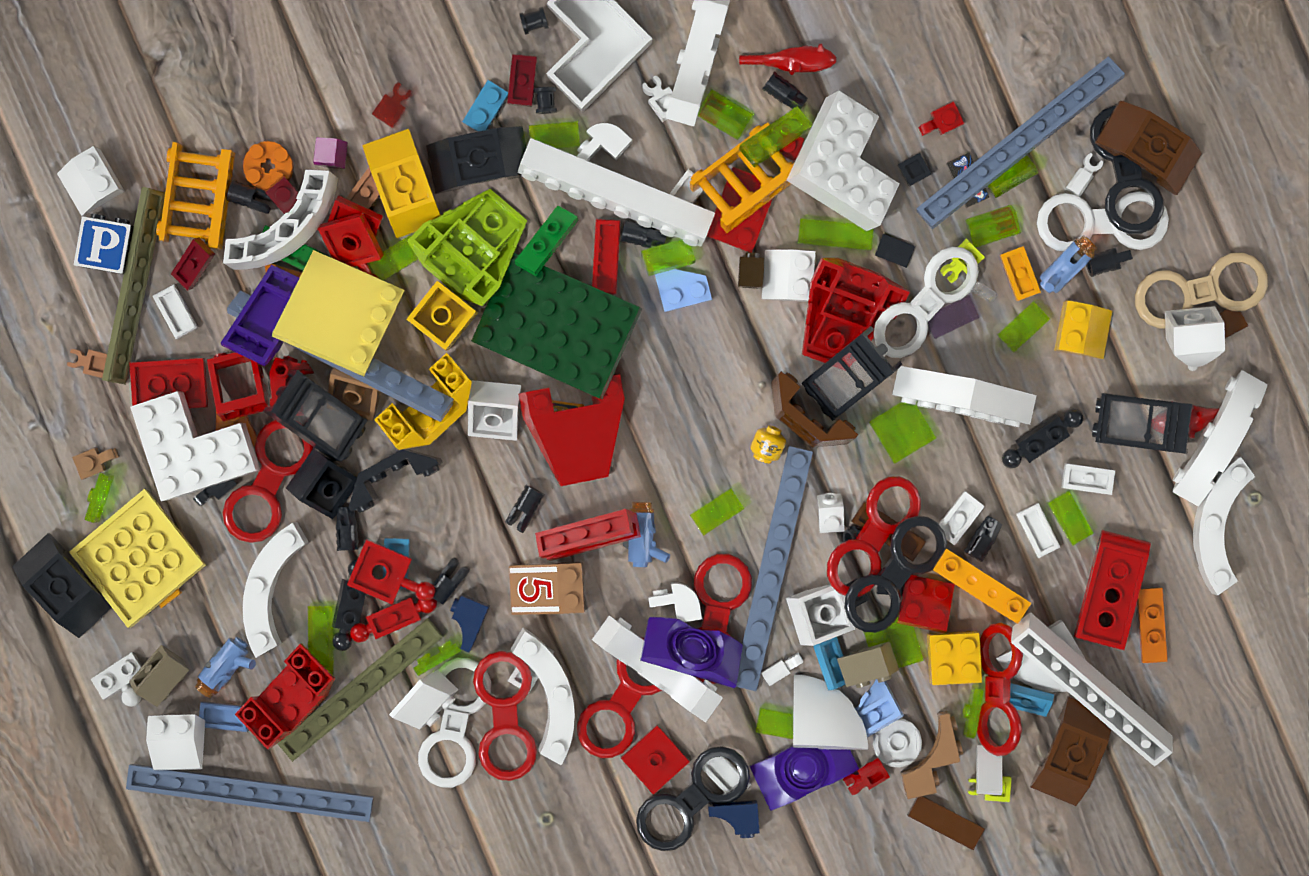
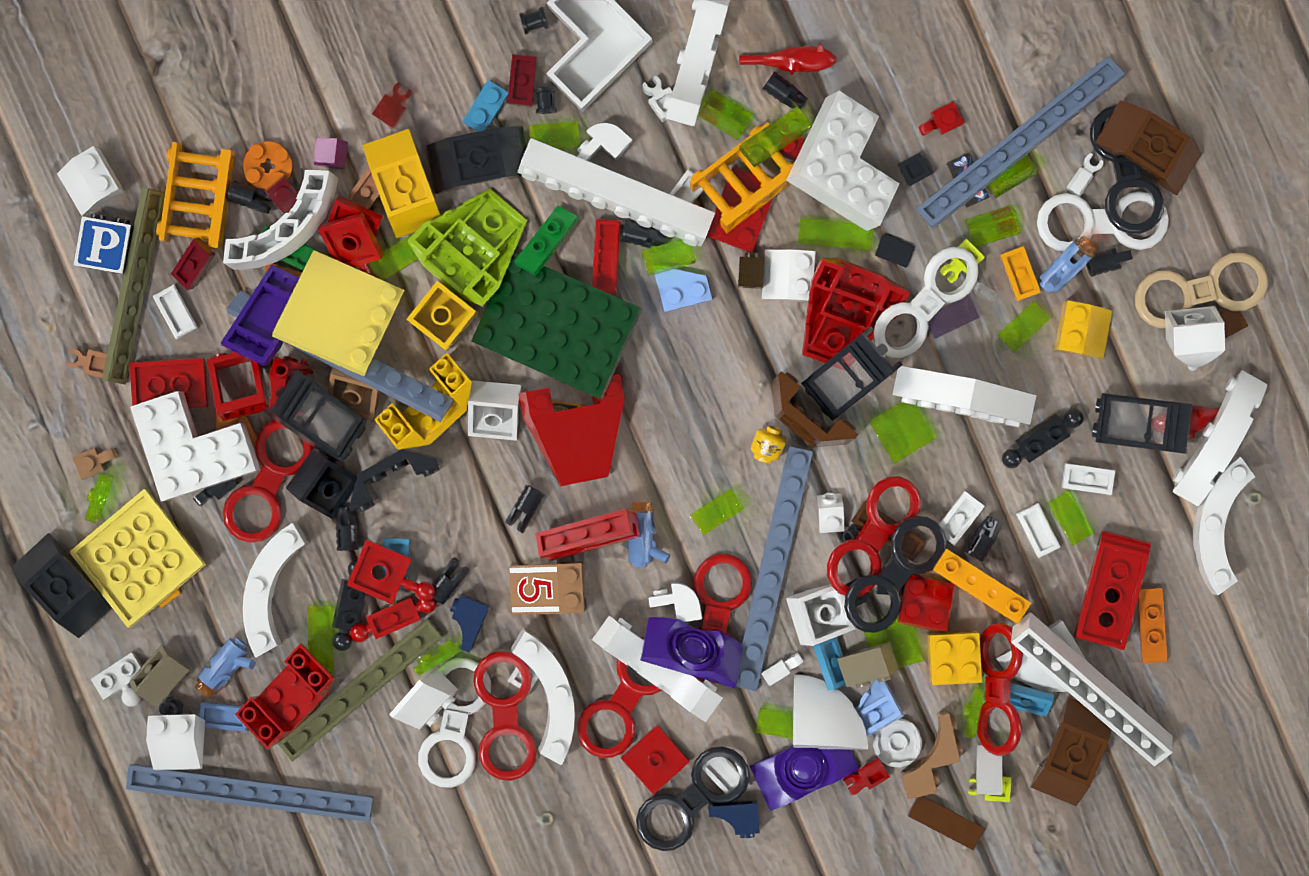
none -> black plate [159,697,183,715]

